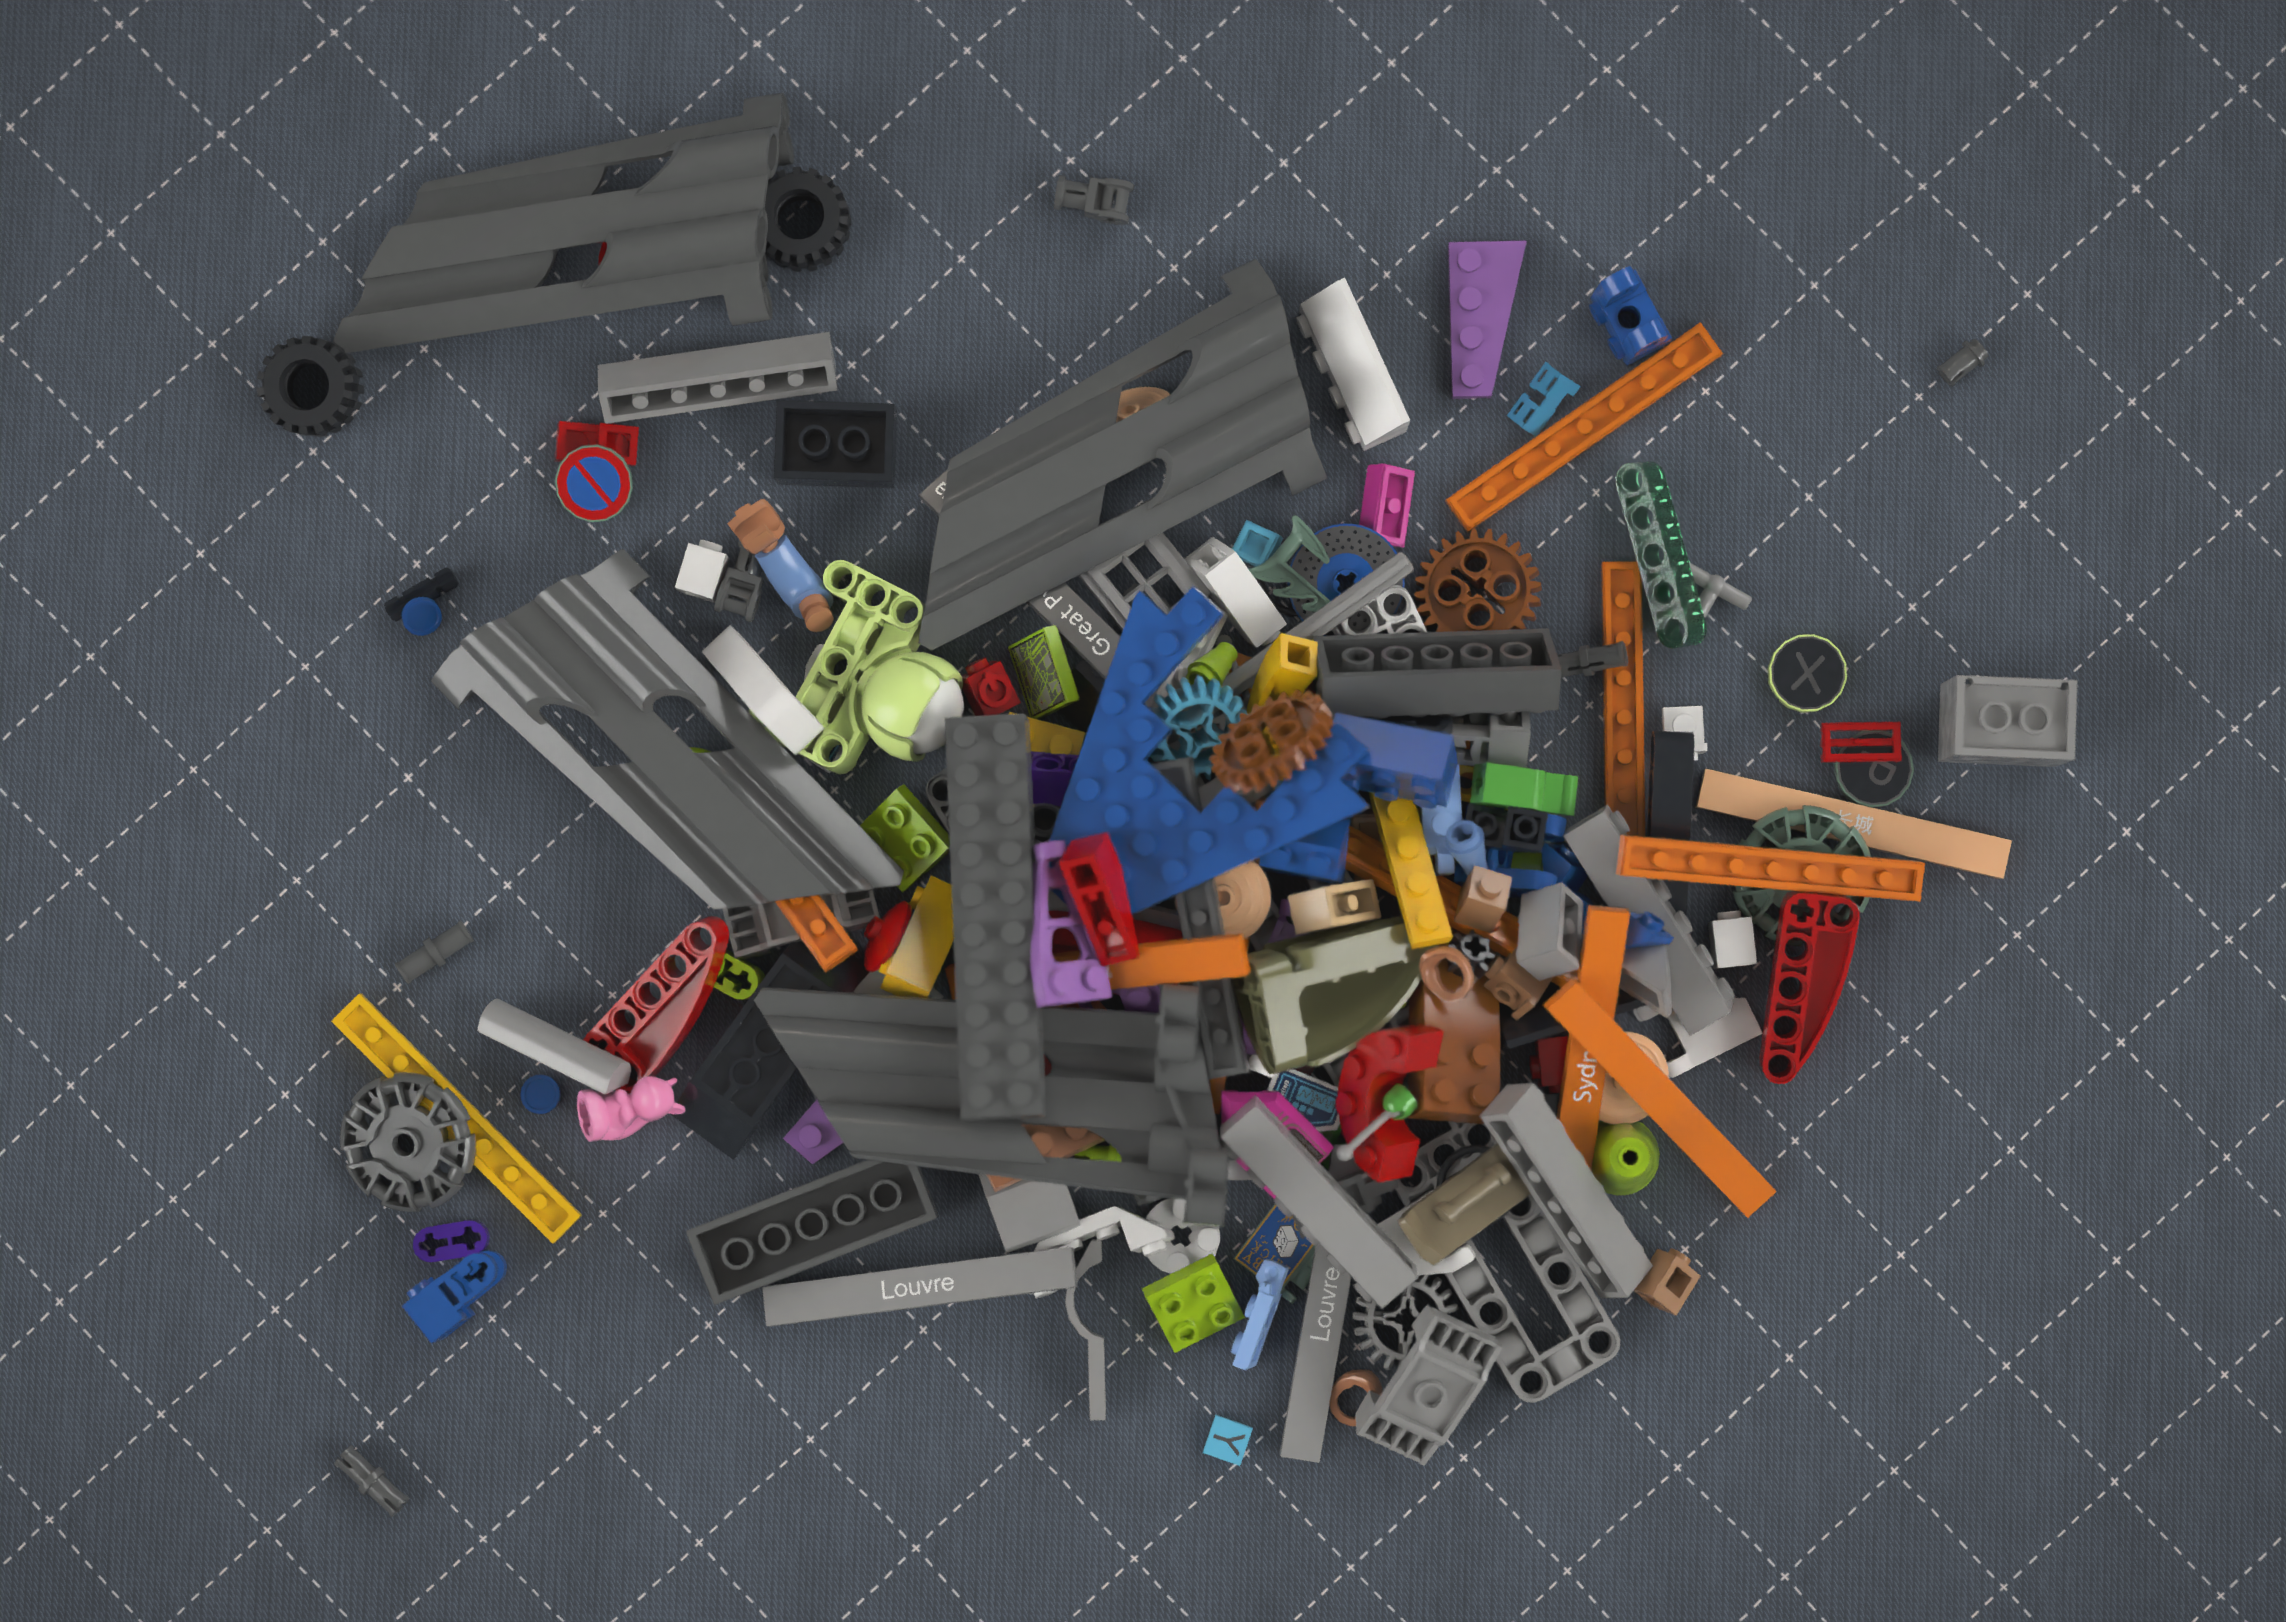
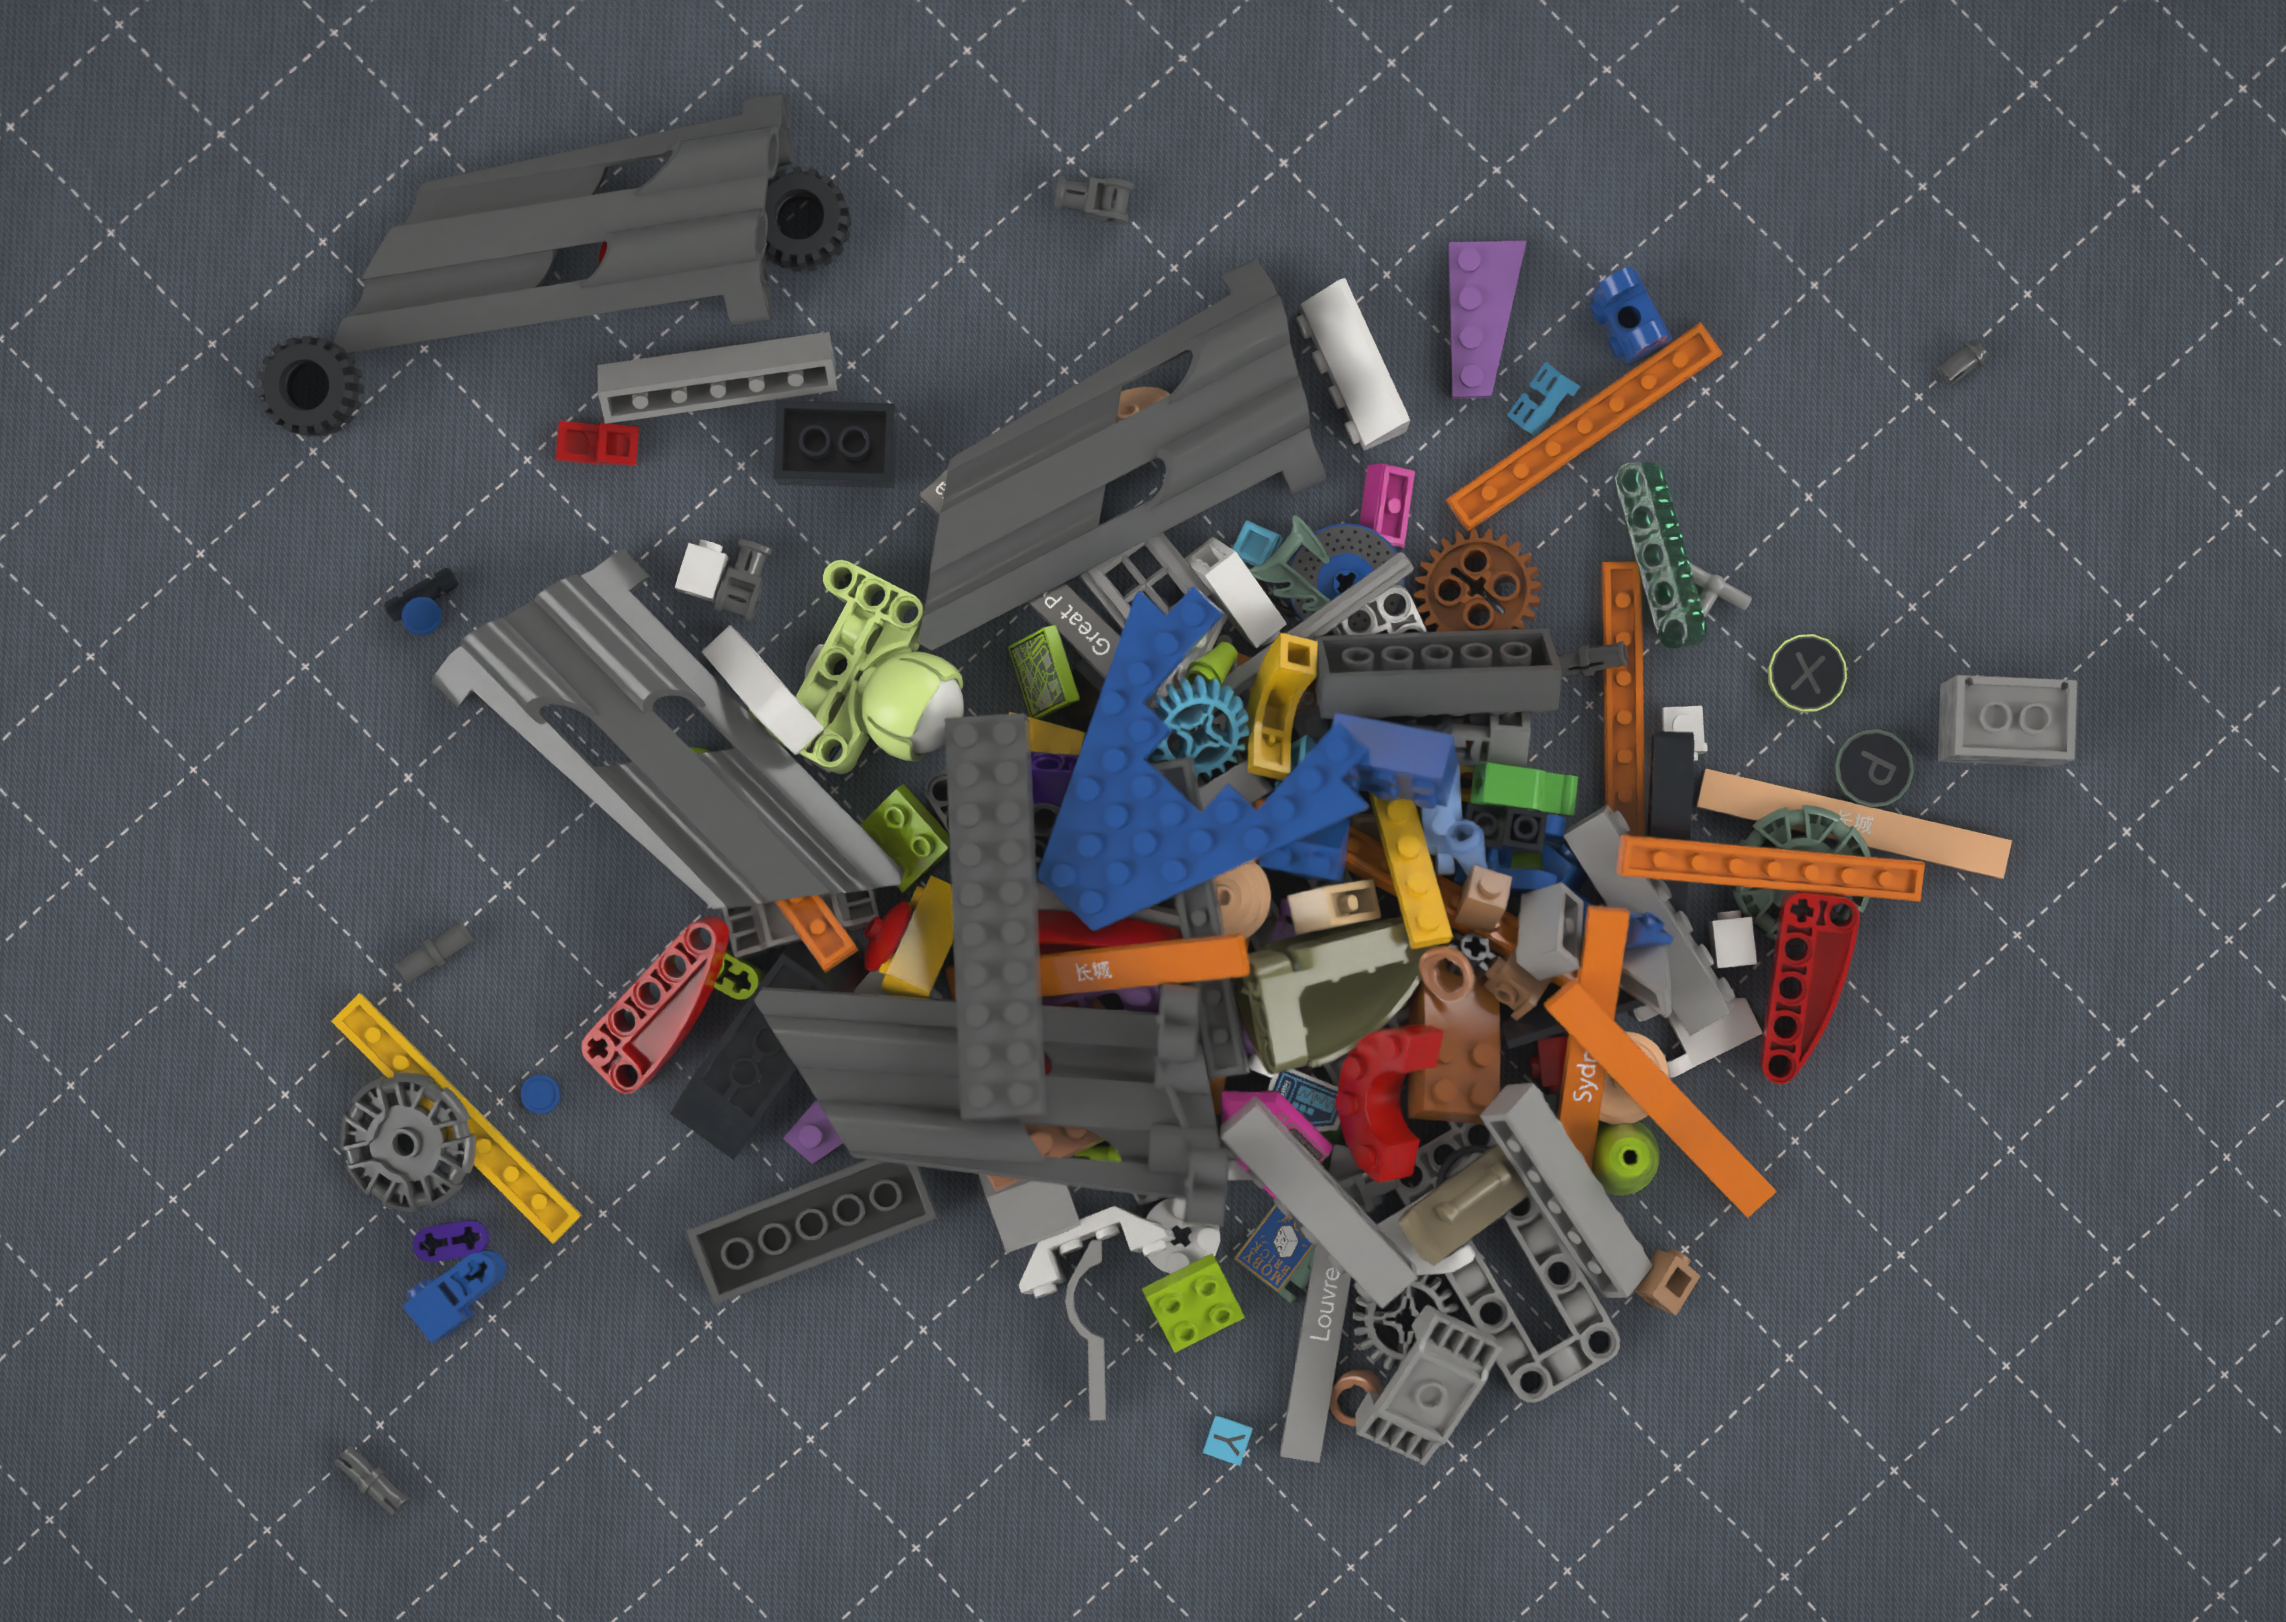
light grey brick [477,999,631,1094] -> none
piece [555,444,633,522] -> none
bright pink animal [577,1076,686,1142] -> none
piece [727,499,834,632] -> none
light grey tile [762,1247,1078,1327] -> none
red brick [962,657,1021,716] -> none
medium lavender plate [1030,840,1112,1008] -> none
red slope [1058,832,1140,967] -> none
dark orange gear [1210,690,1334,794] -> none
light blue hinge [1231,1259,1289,1370] -> none
hinge [1337,1084,1418,1161] -> none
red tile [1820,722,1902,763] -> none

